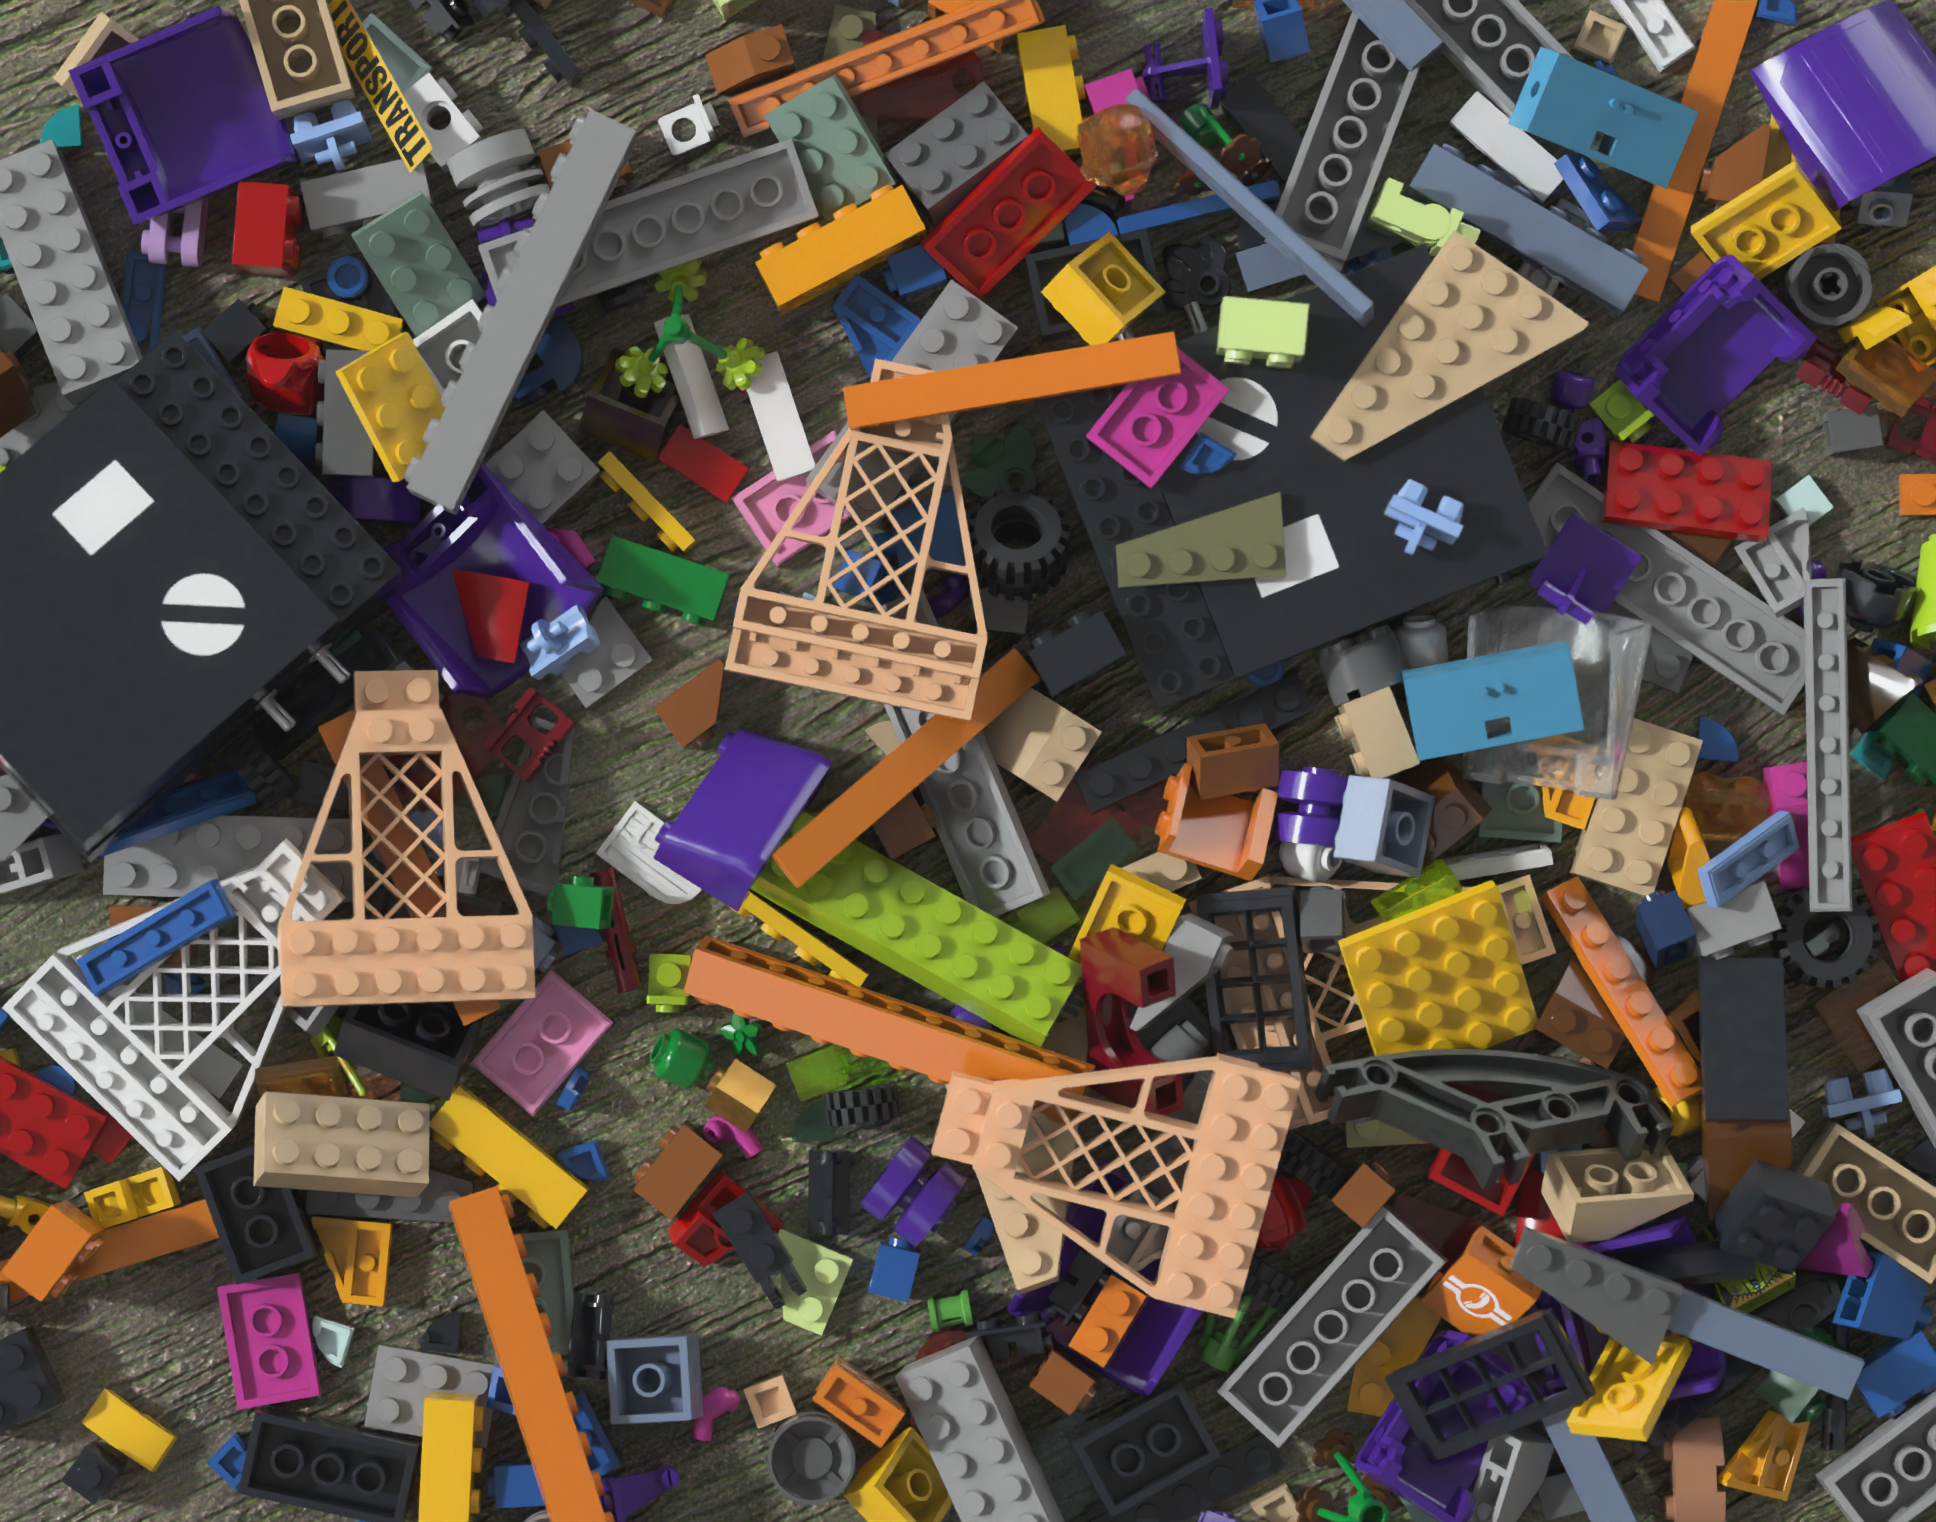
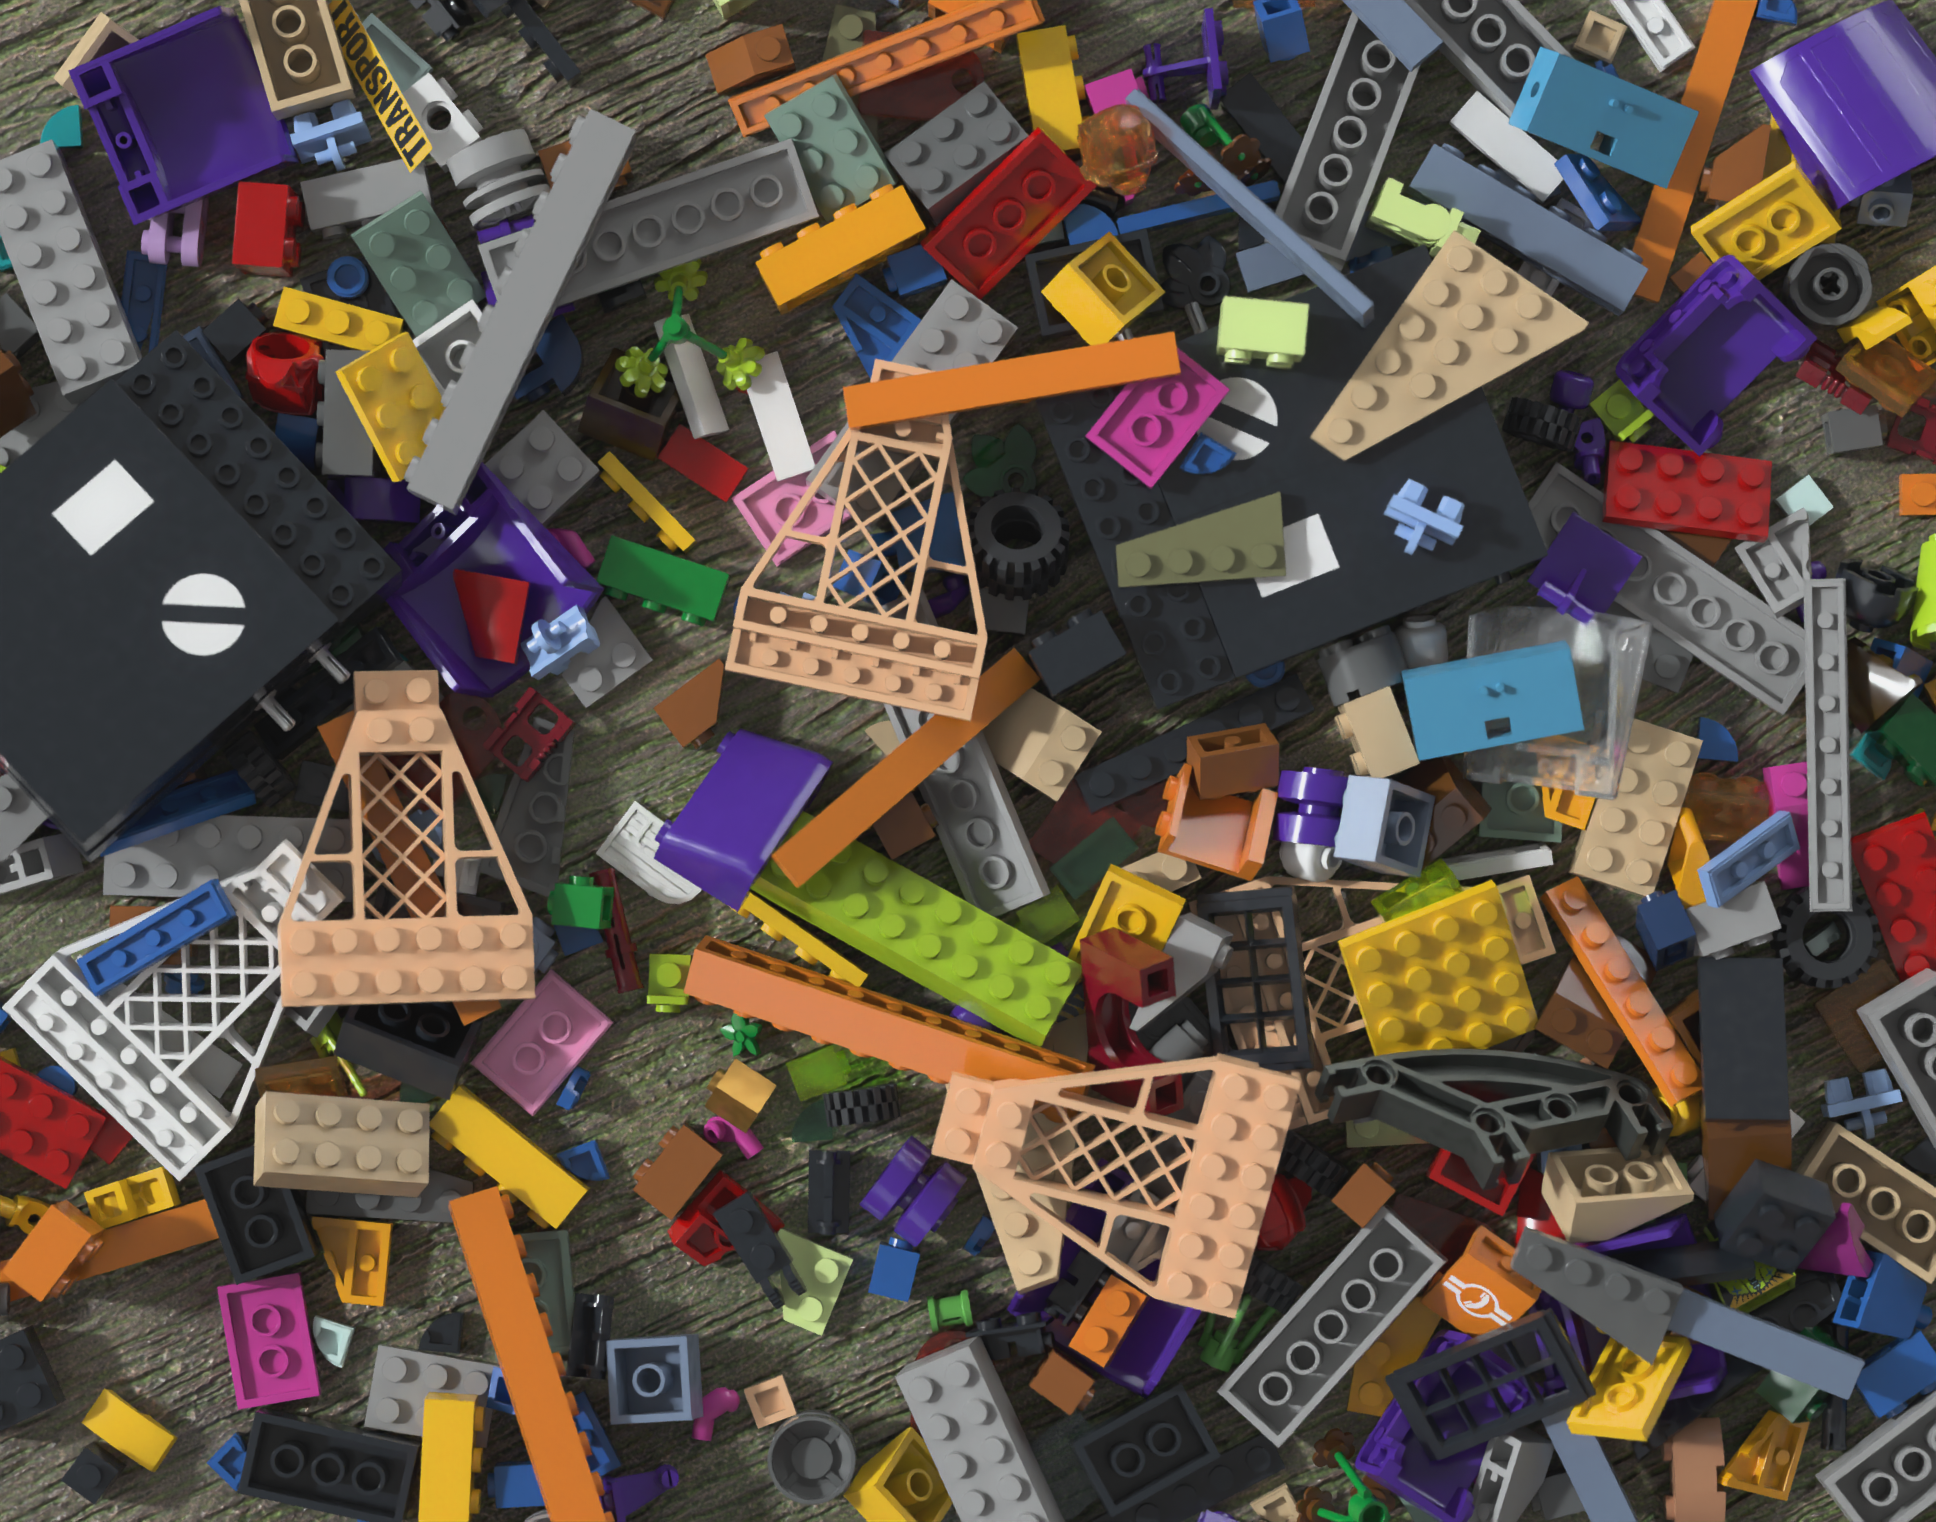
green head [650,1029,714,1089] -> none
white bracket [658,94,720,156] -> none
orange panel [812,1356,906,1448] -> none
dark grey brick [1300,886,1345,953] -> none

